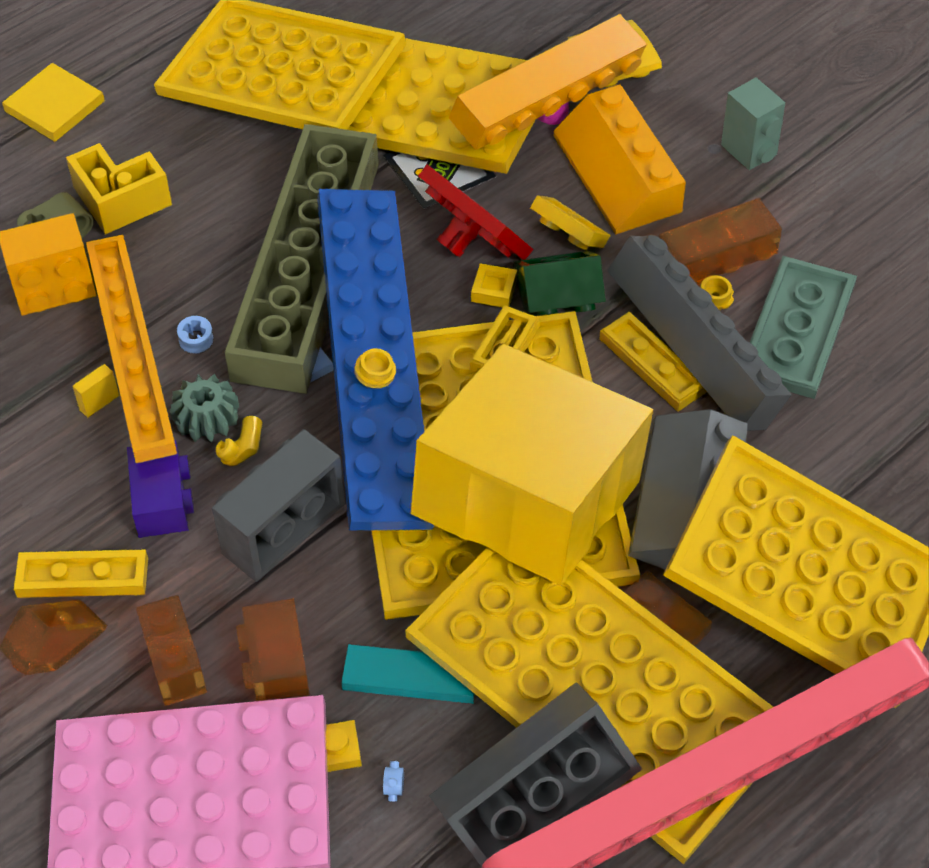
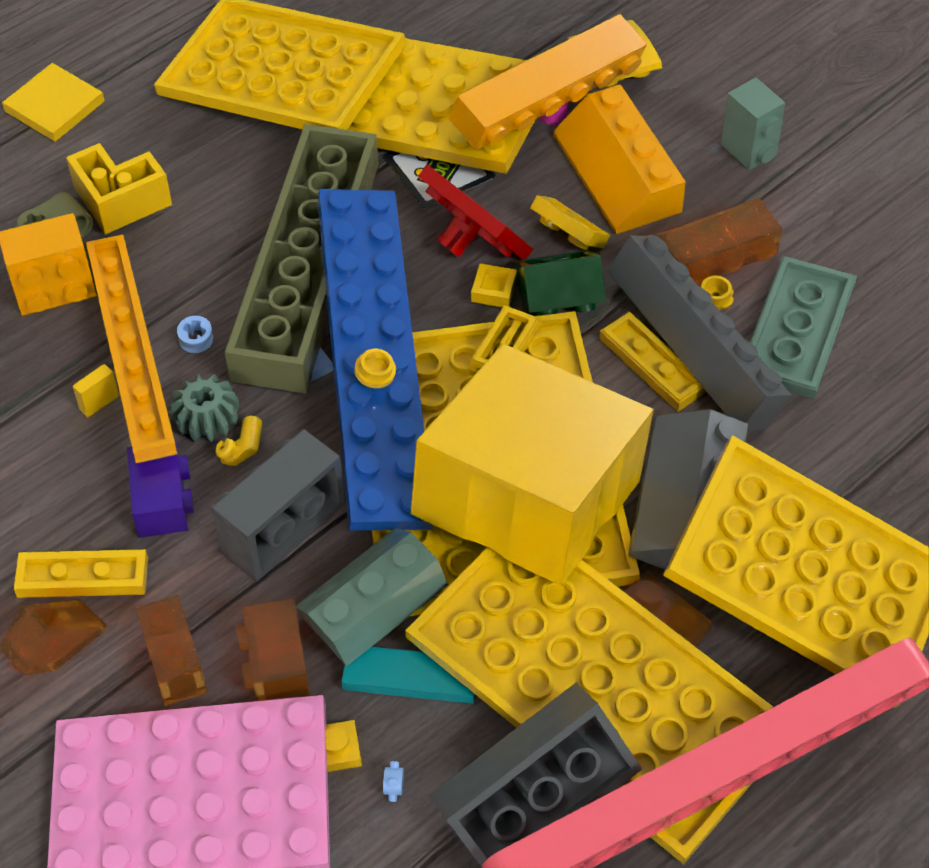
none -> sand green slope [295,528,448,667]

